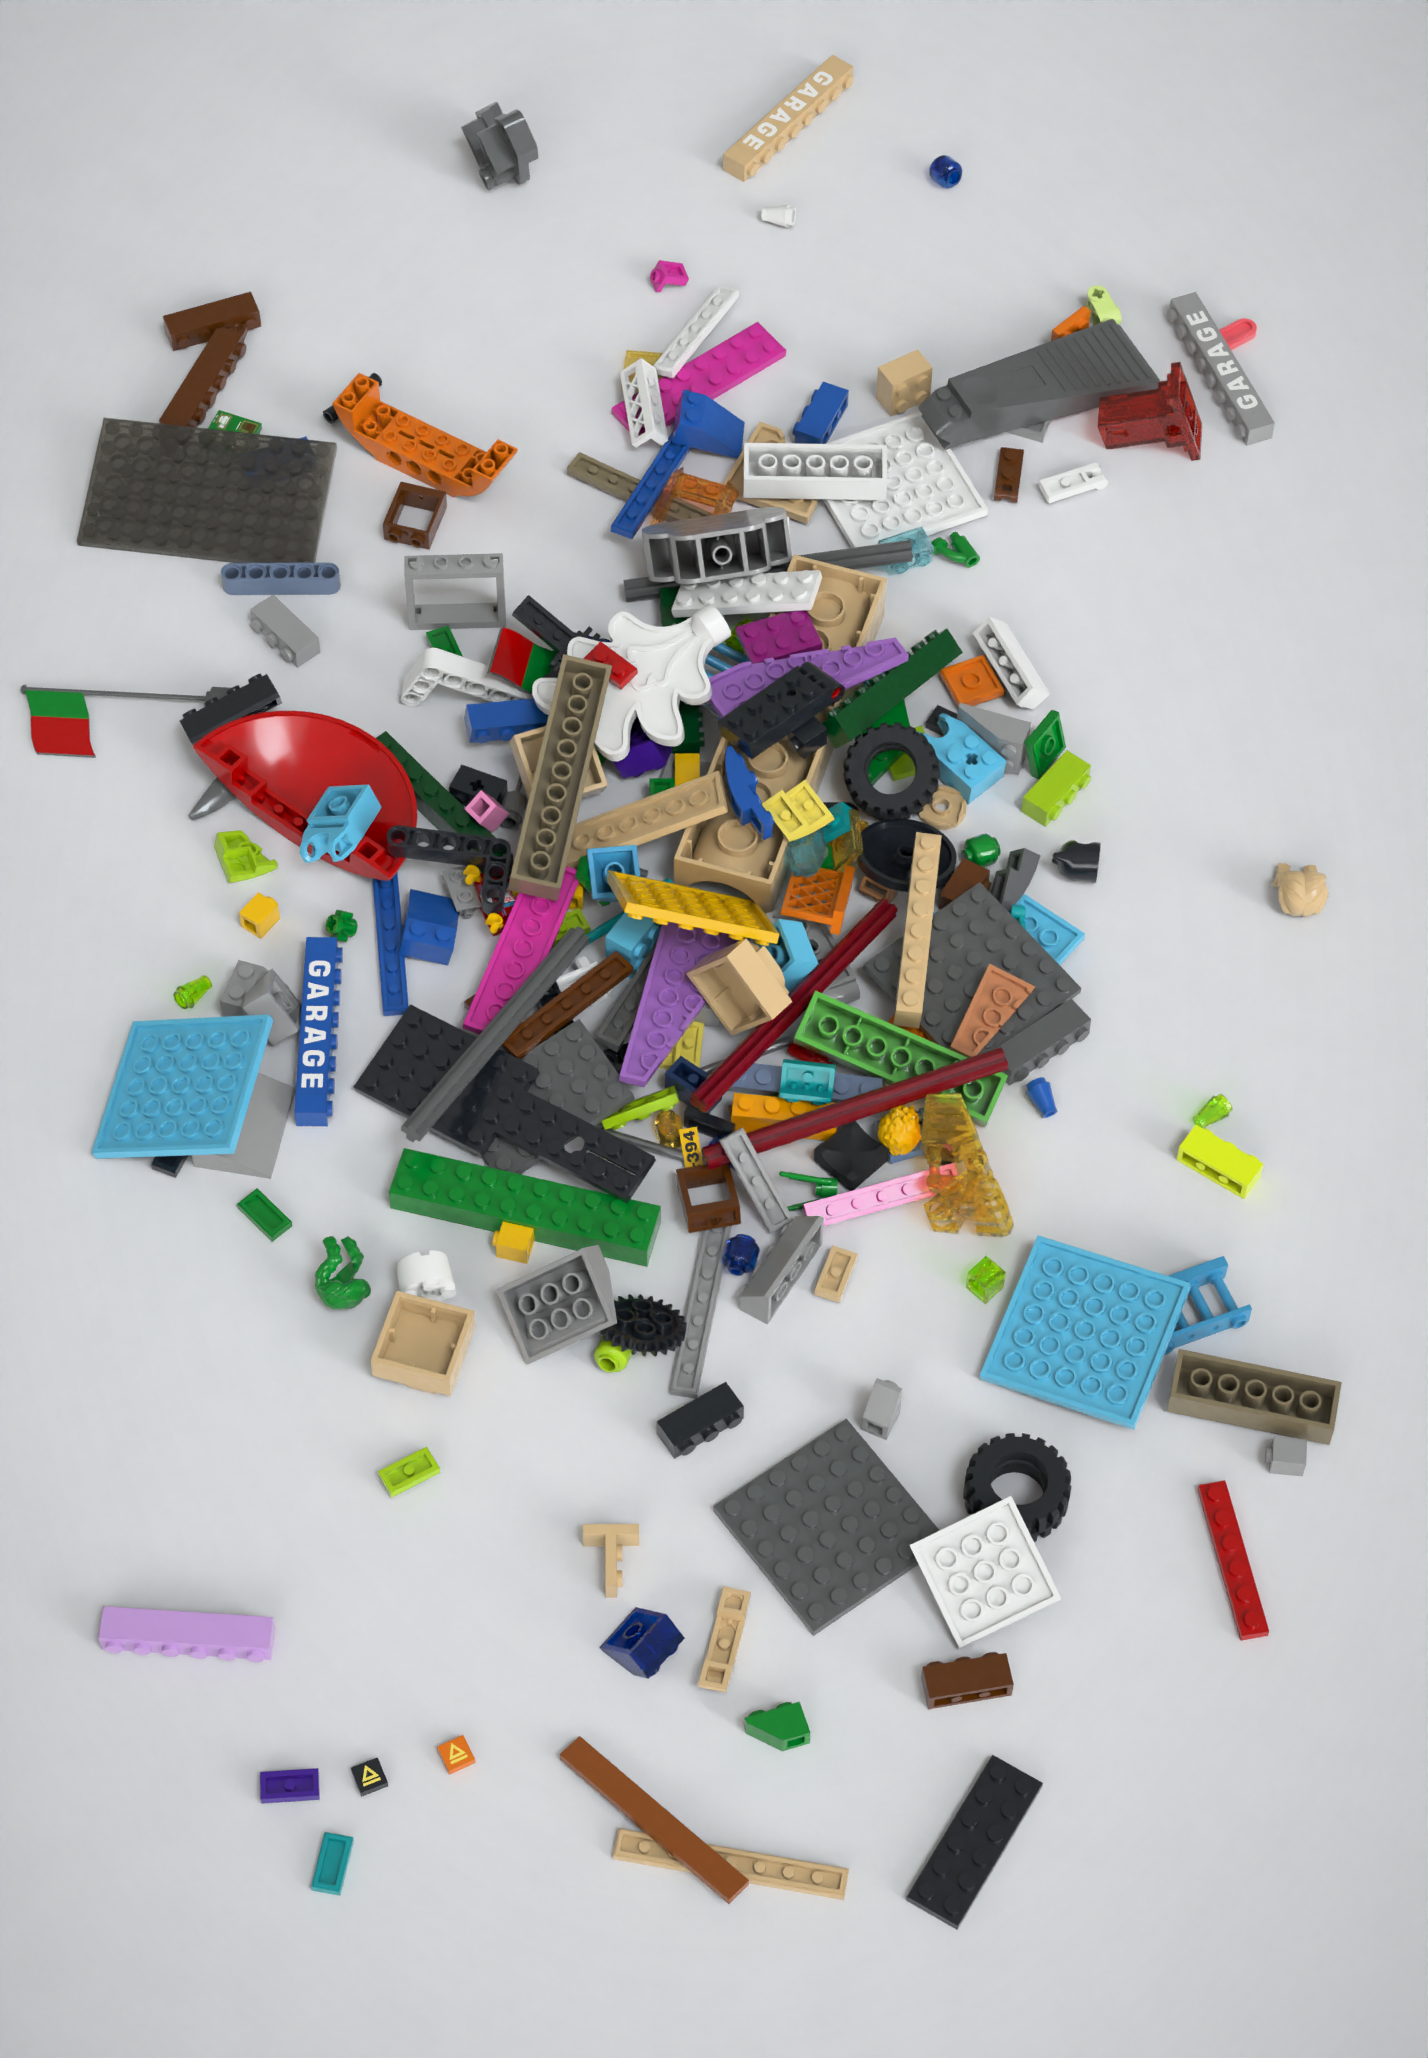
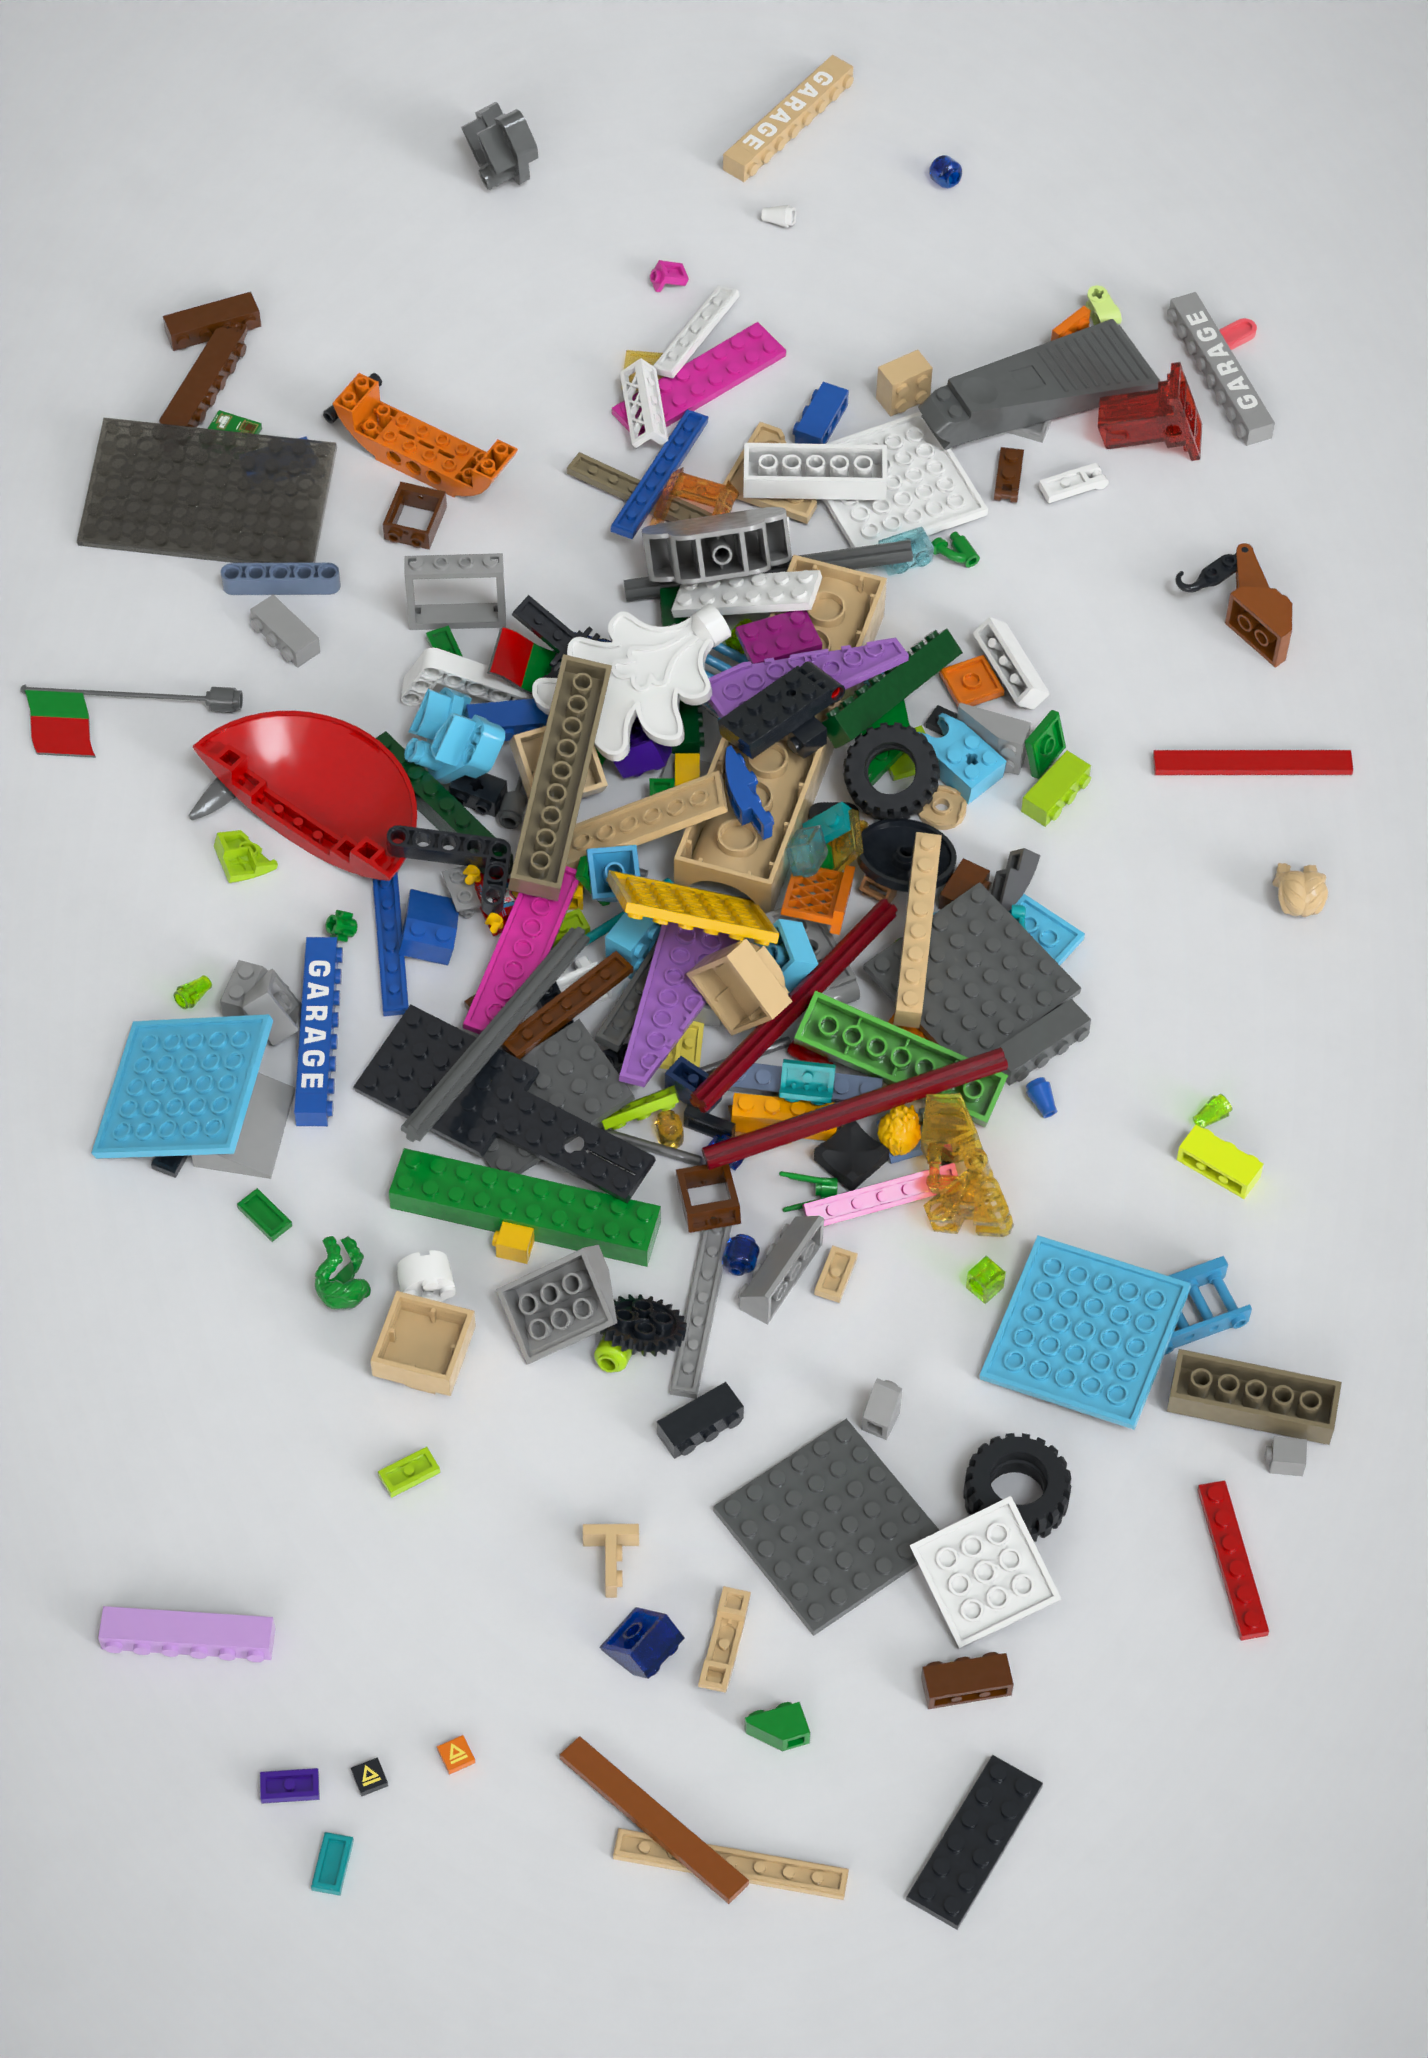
black slope [180,673,282,745] -> none
yellow brick [239,892,280,939] -> none
medium azure brick [300,785,382,863] -> none
bright pink brick [465,790,510,832] -> none
red plate [584,641,638,690] -> none
blue slope [672,389,745,459] -> none
yellow sticker [679,1127,703,1168] -> none
light grey tile [718,1127,793,1233] -> none
light yellow slope [762,780,834,842] -> none
nougat wing [949,963,1035,1058] -> none
green head [961,833,1001,867] -> none
black piece [1052,840,1101,883] -> none
none -> medium azure piece [404,687,505,784]
none -> red tile [1153,750,1353,775]
none -> dark orange slope [1175,543,1293,668]

